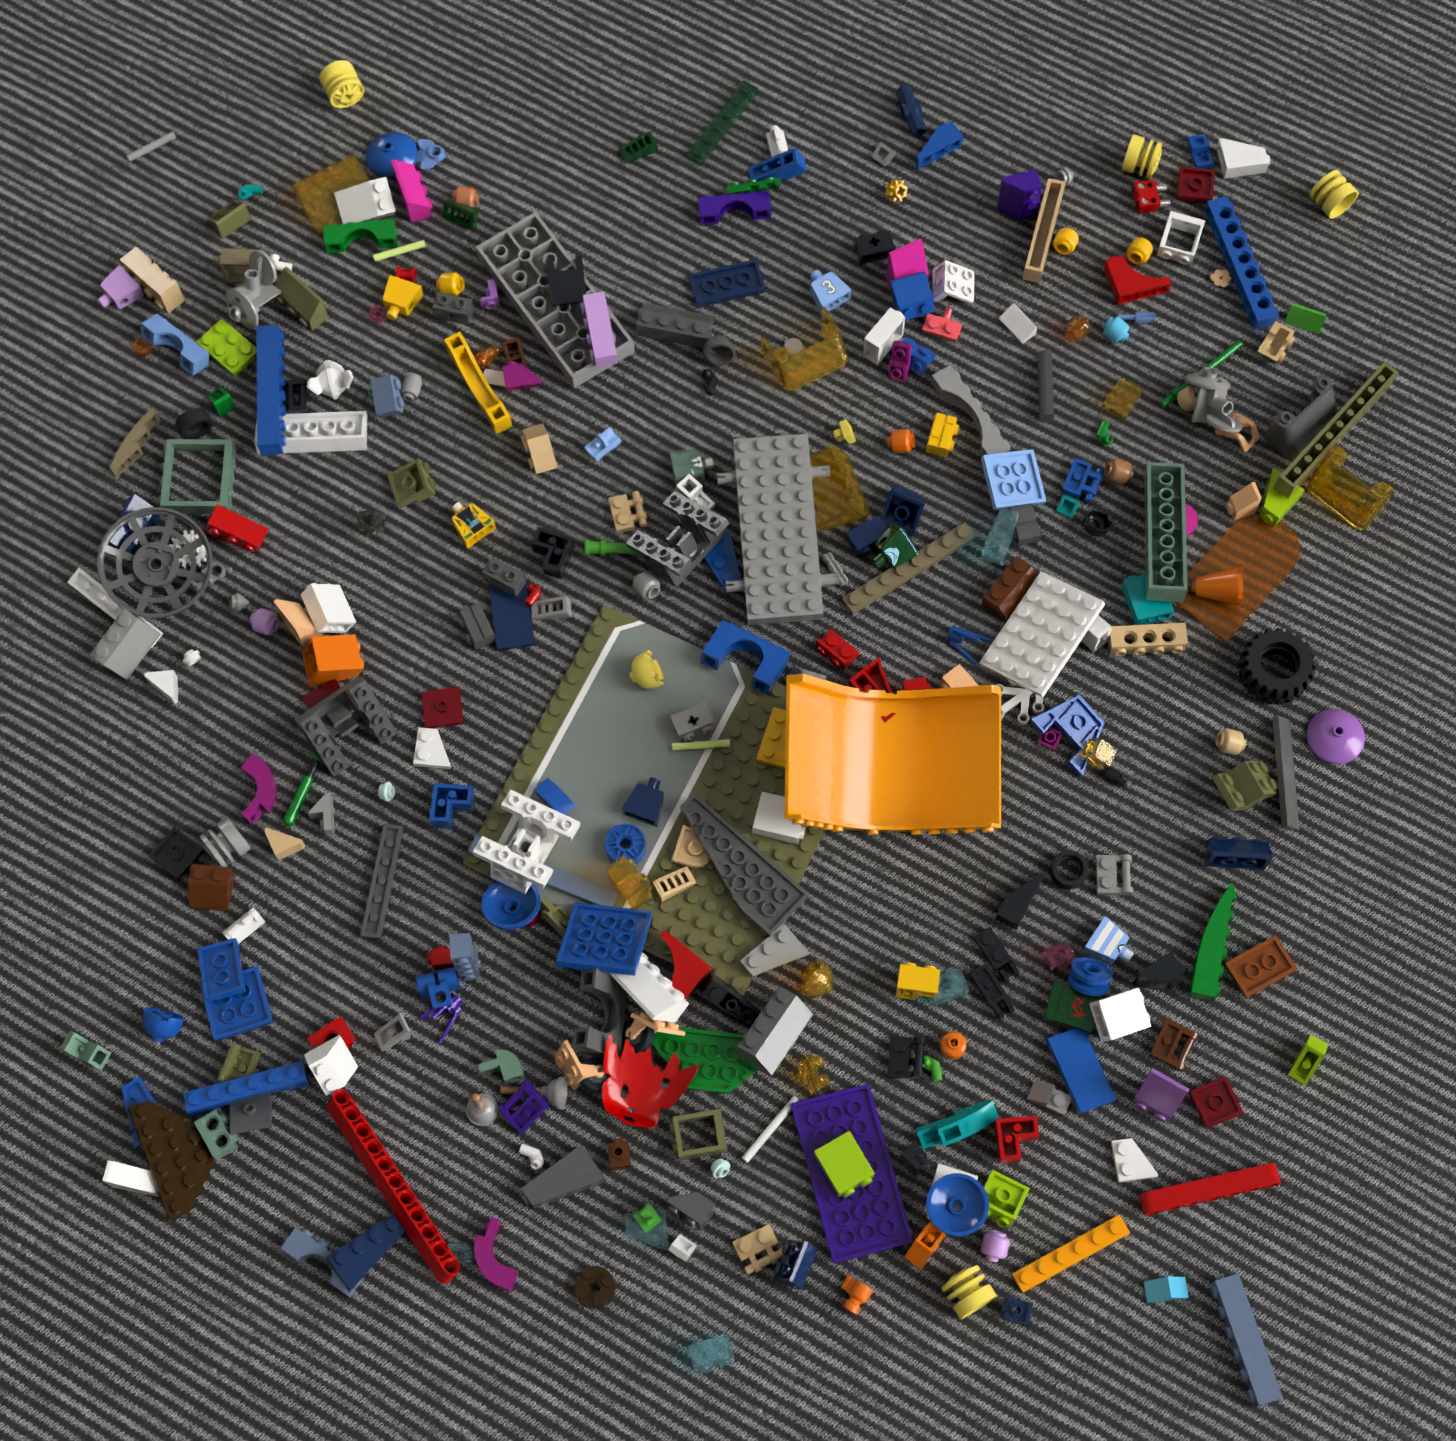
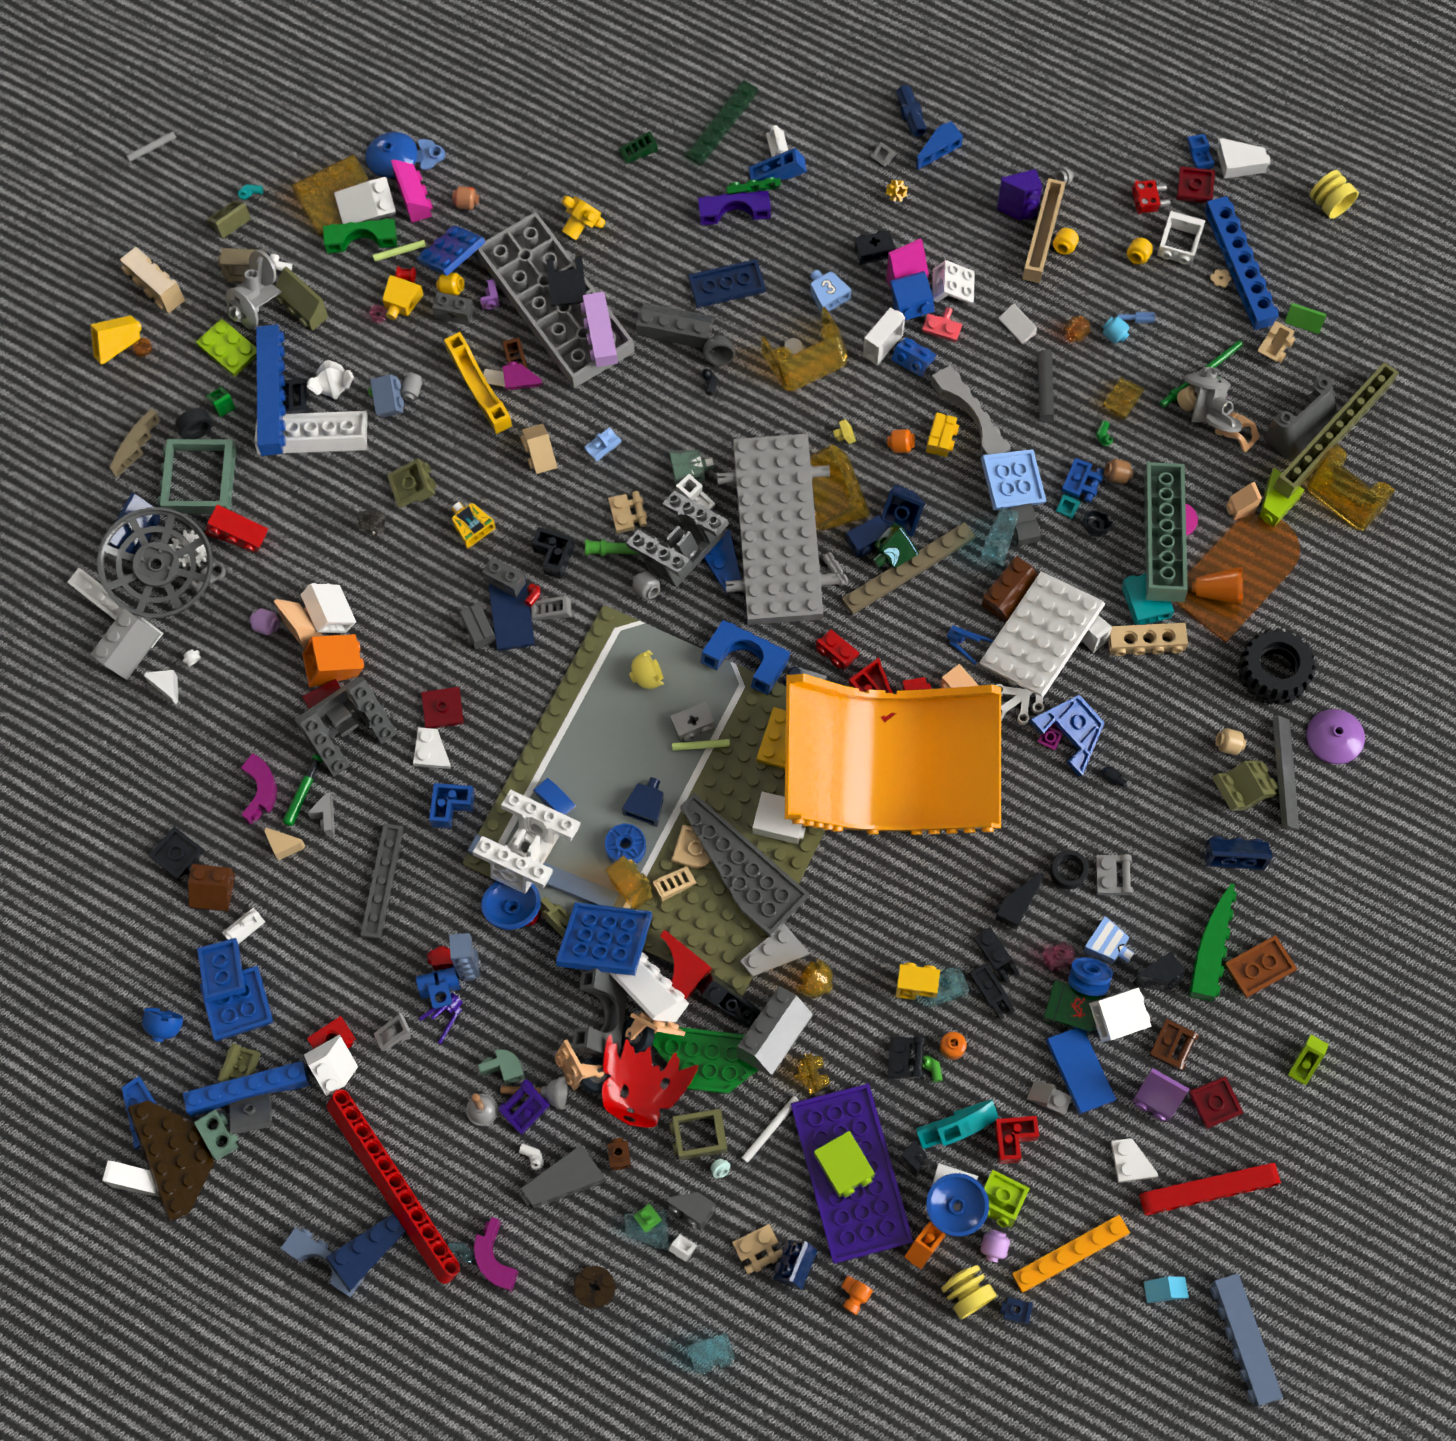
sand green brick [60,1031,111,1071] -> none
lavender torso [97,265,144,309] -> none
medium blue arch [141,314,209,376] -> none
light grey wheel [199,816,251,867] -> none
light grey plate [229,593,249,612] -> none
light yellow wheel [319,60,364,108] -> none
light aqua plate [378,782,395,802] -> none
dark green slope [443,200,479,229] -> none
clear orange cone [474,344,501,369] -> none
magenta slope [888,341,912,383] -> none
clear yellow brick [1082,738,1117,767] -> none
red arch [1104,255,1171,305] -> none
light yellow wheel [1122,134,1162,179] -> none
none -> yellow slope [90,315,141,364]
none -> blue plate [416,225,486,276]
none -> yellow piece [561,196,605,240]

